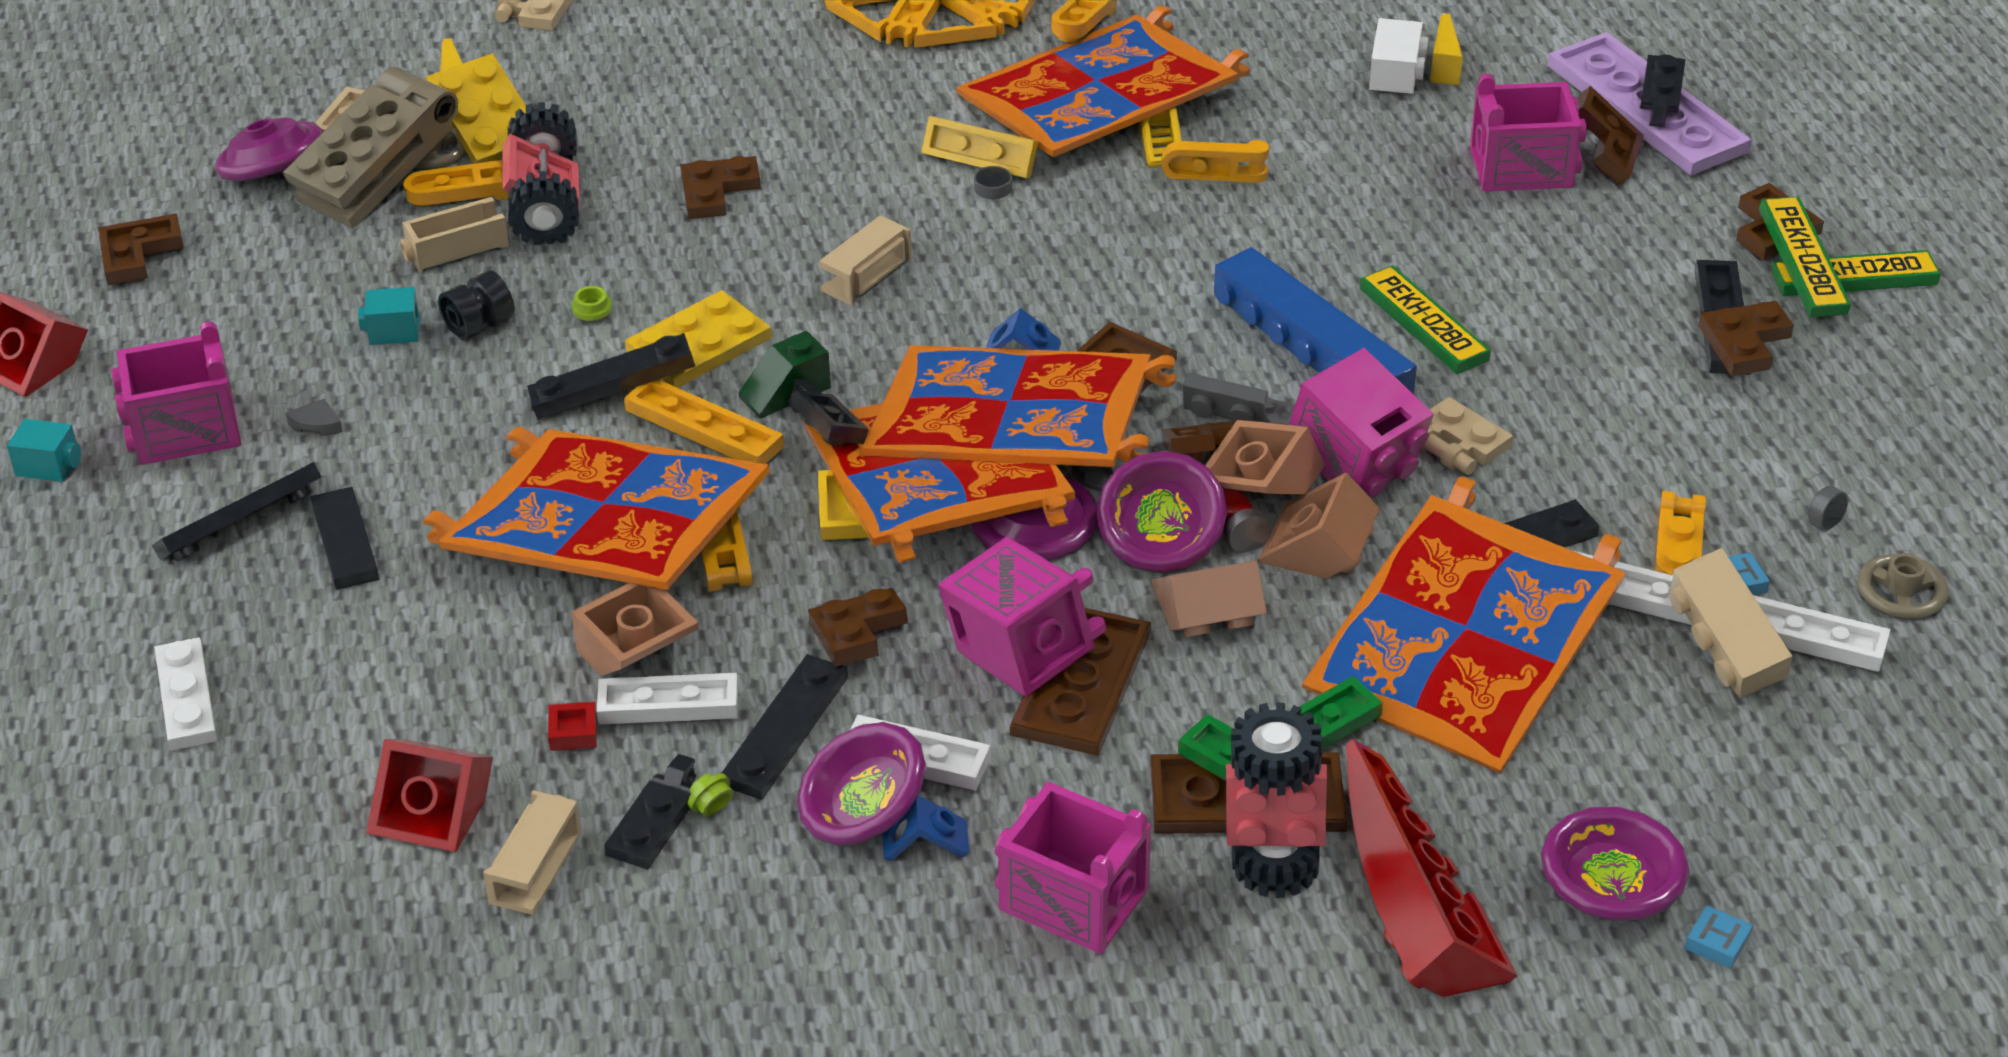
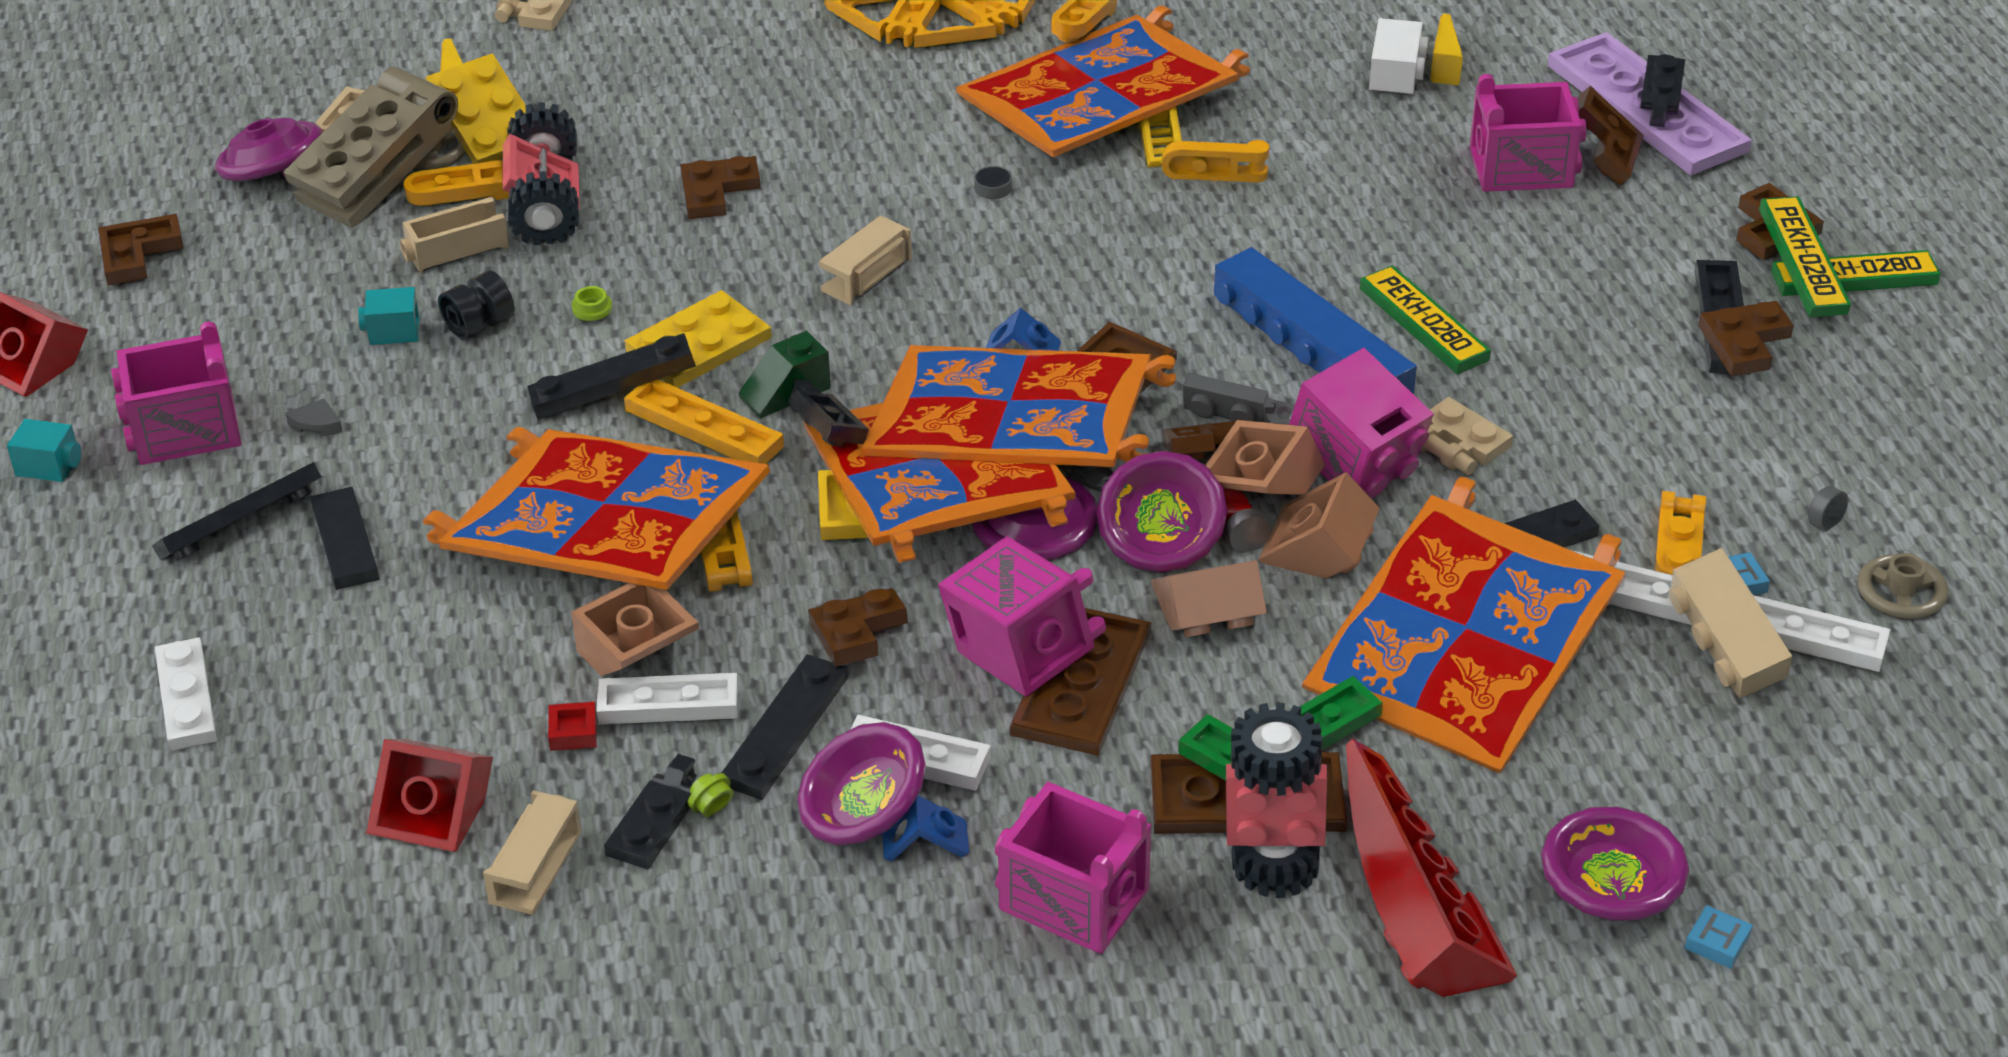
yellow plate [921,116,1039,178] -> none

